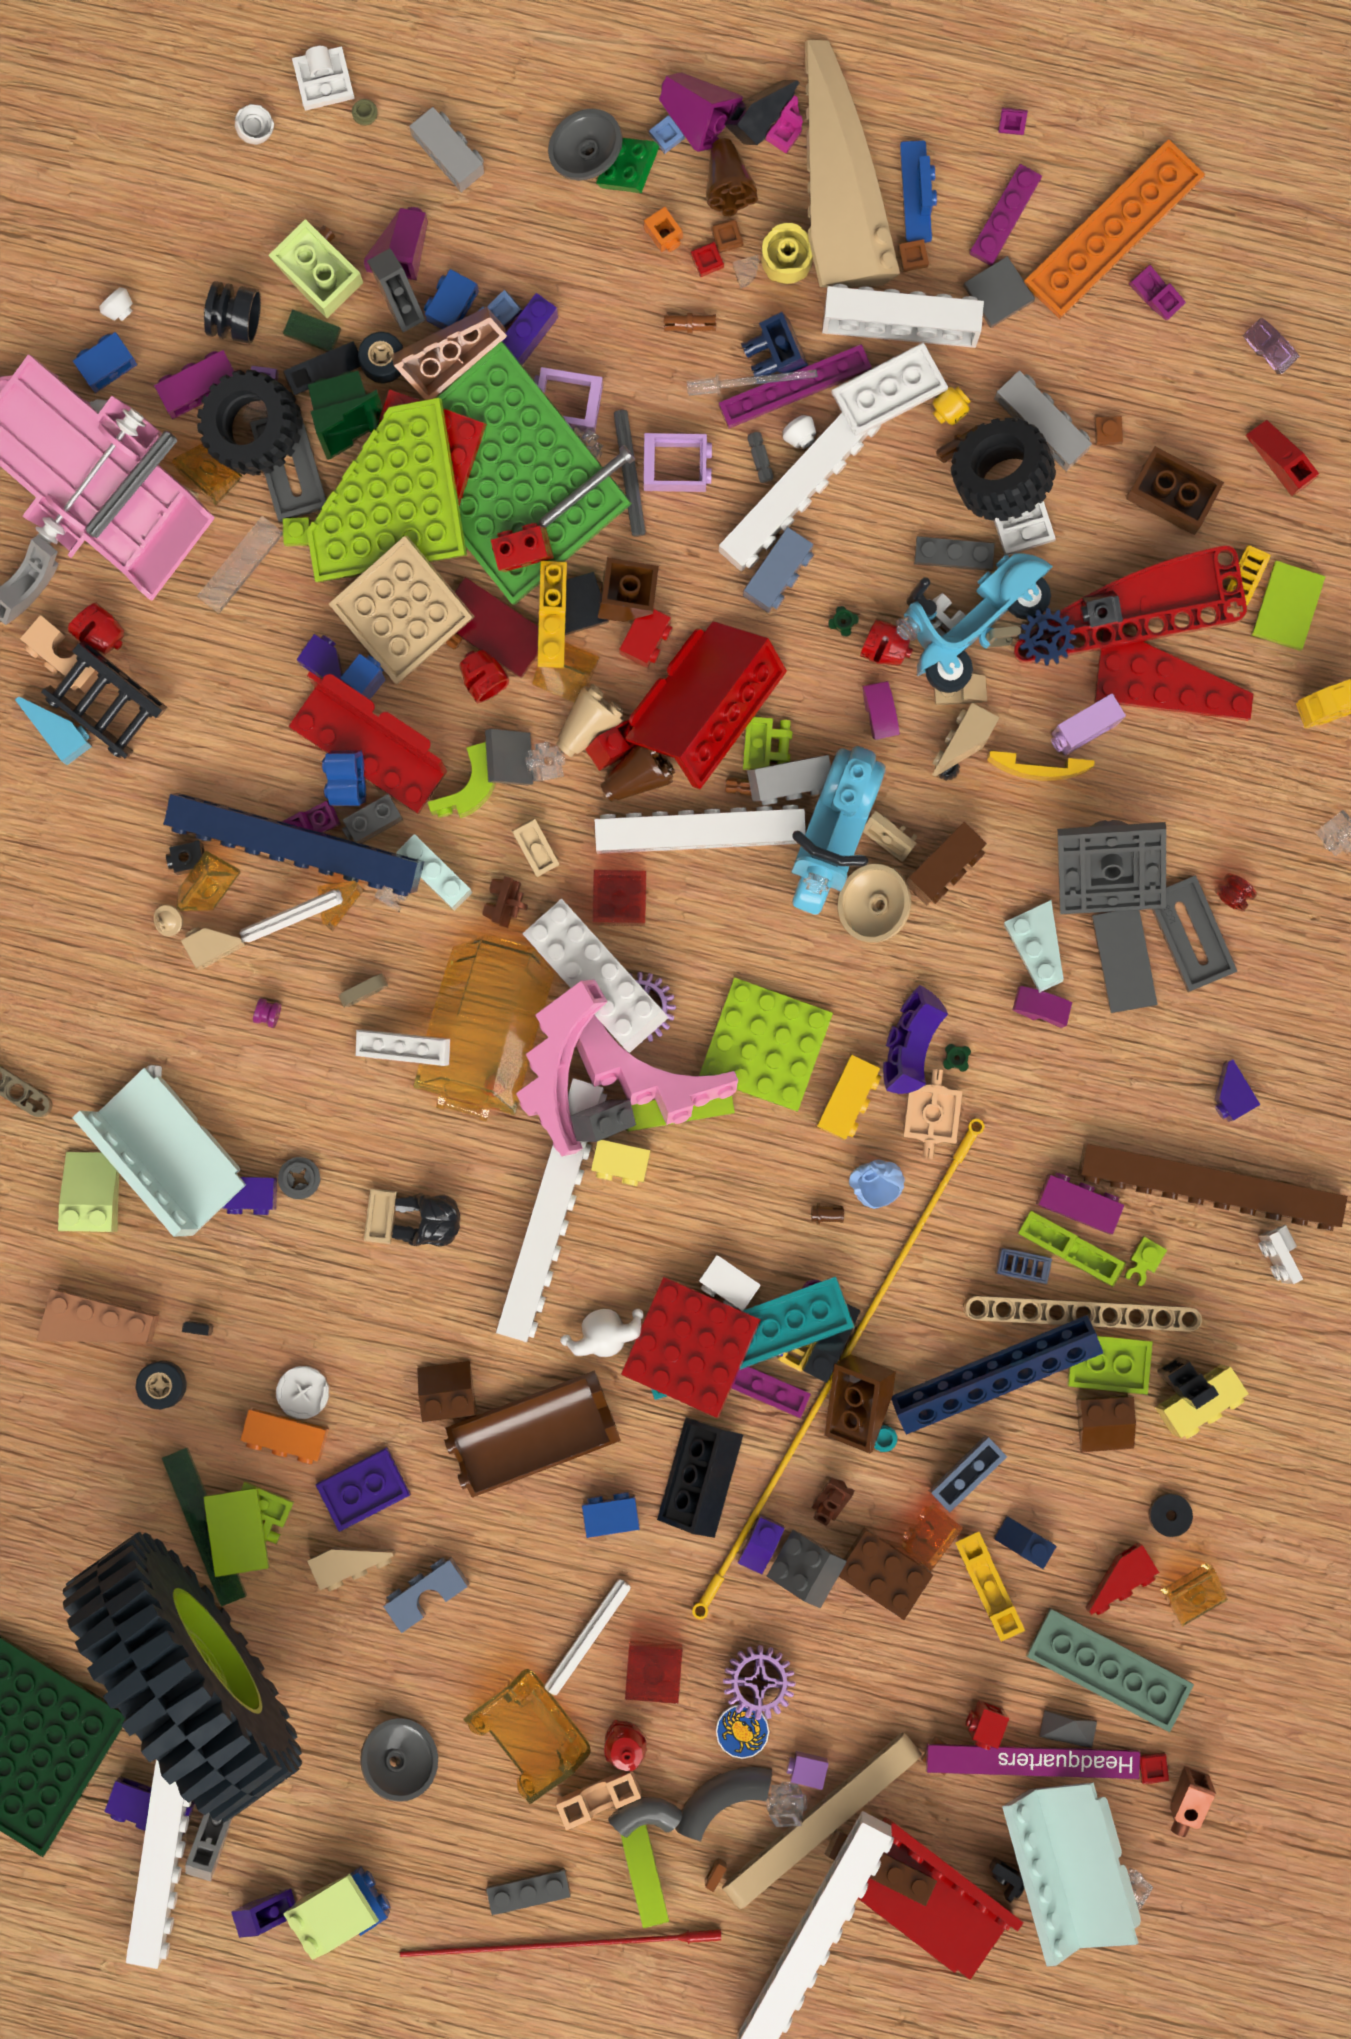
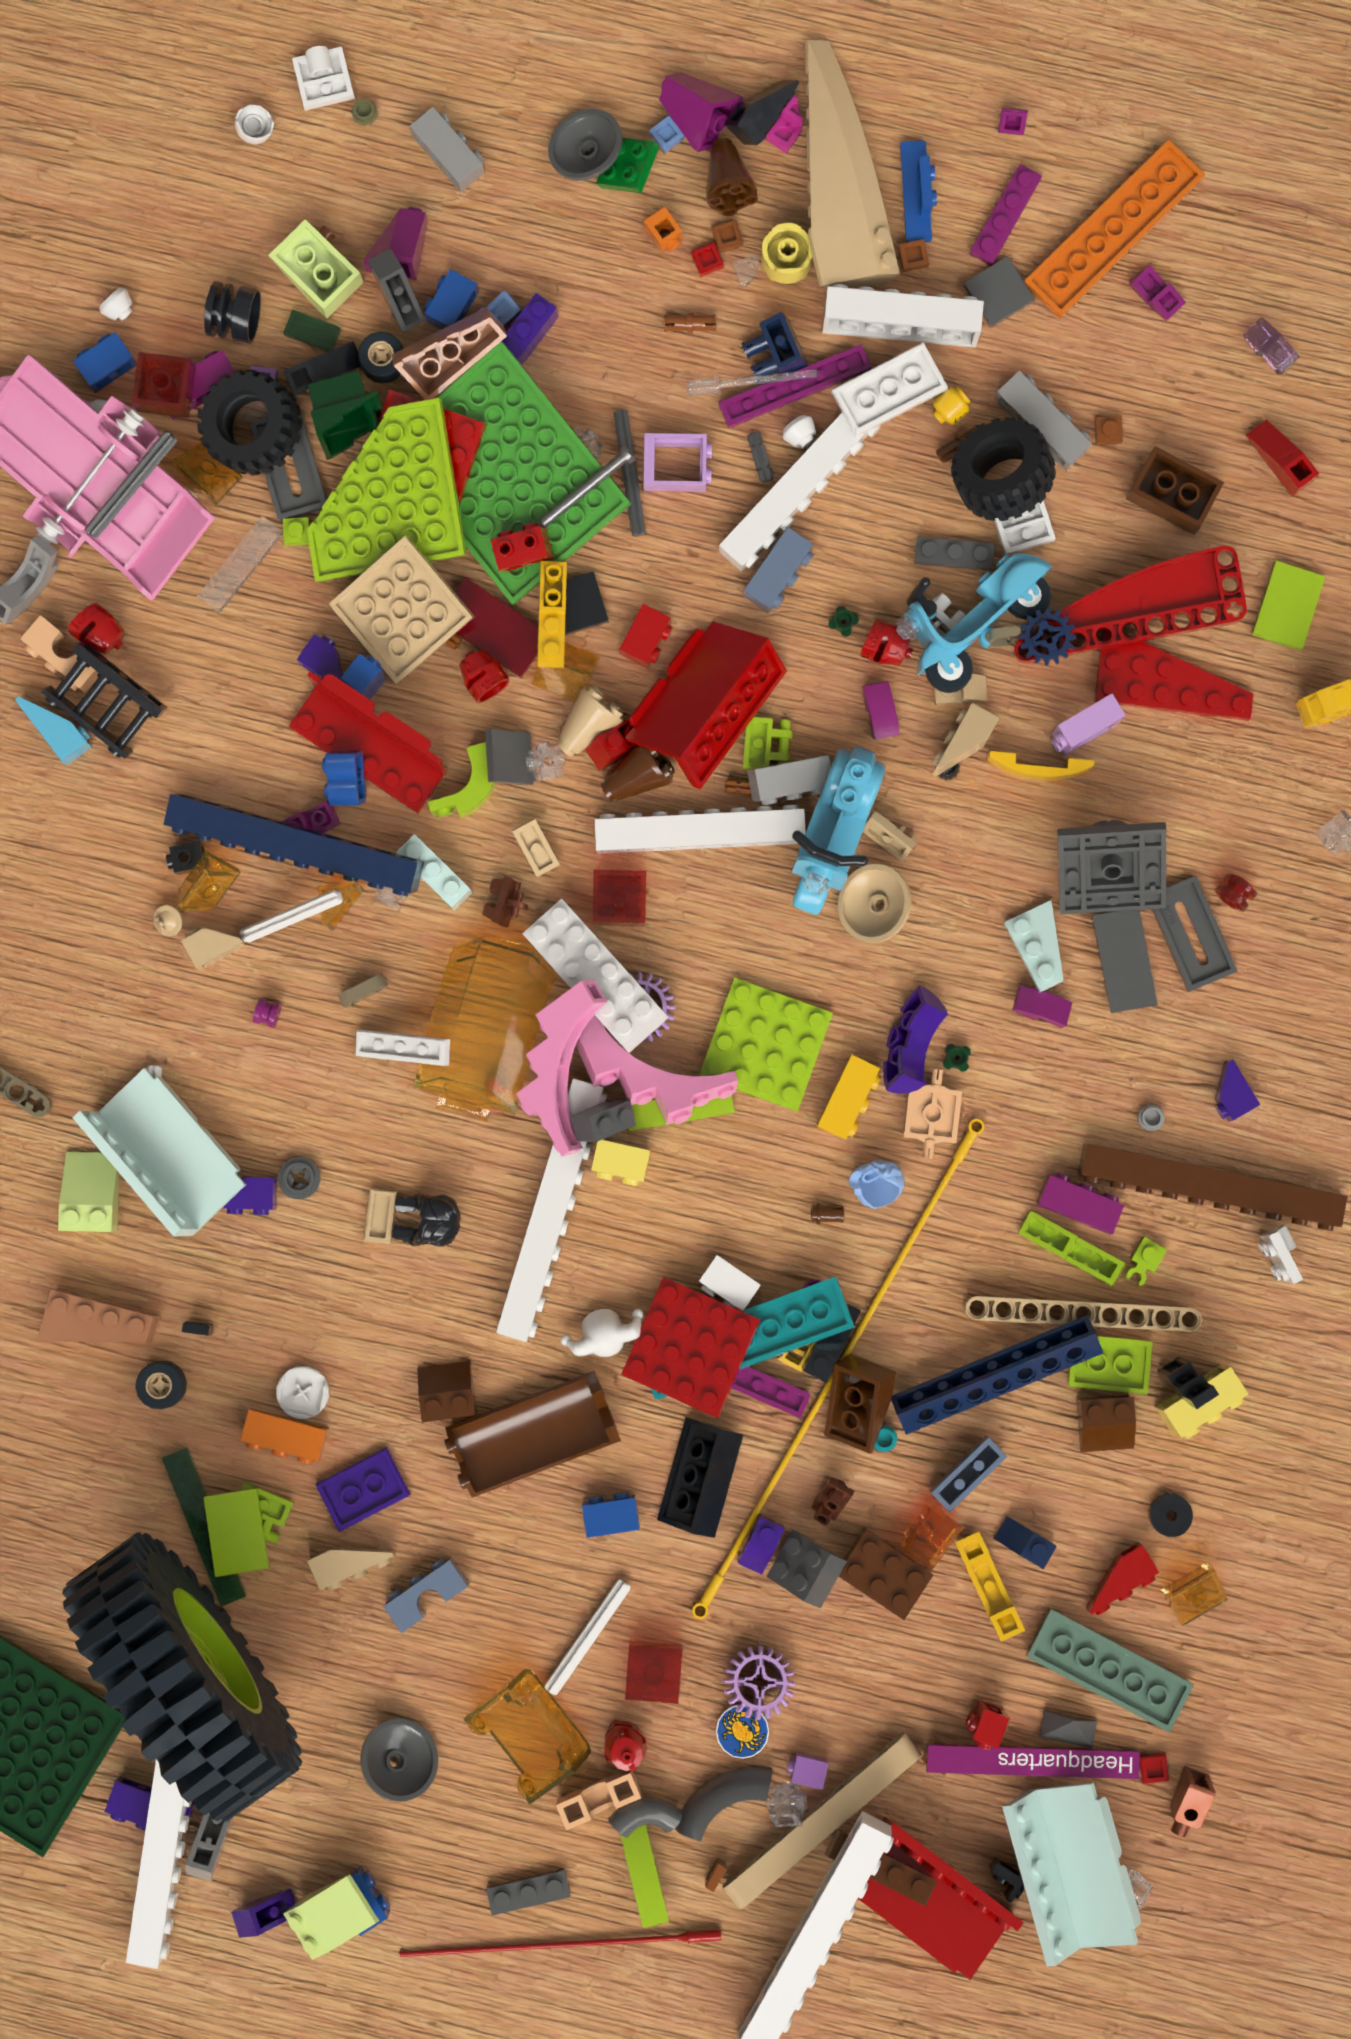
dark grey brick [342,794,403,844] -> none
lavender window [534,367,603,435] -> none
reddish brown slope [598,557,659,622] -> none
reddish brown brick [906,822,987,906] -> none
dark blue slope [995,1248,1052,1284] -> none
black brick [1080,591,1123,627] -> none
yellow slope [1226,545,1271,606] -> none
none -> clear red brick [131,352,196,418]
none -> light grey plate [1138,1105,1165,1131]

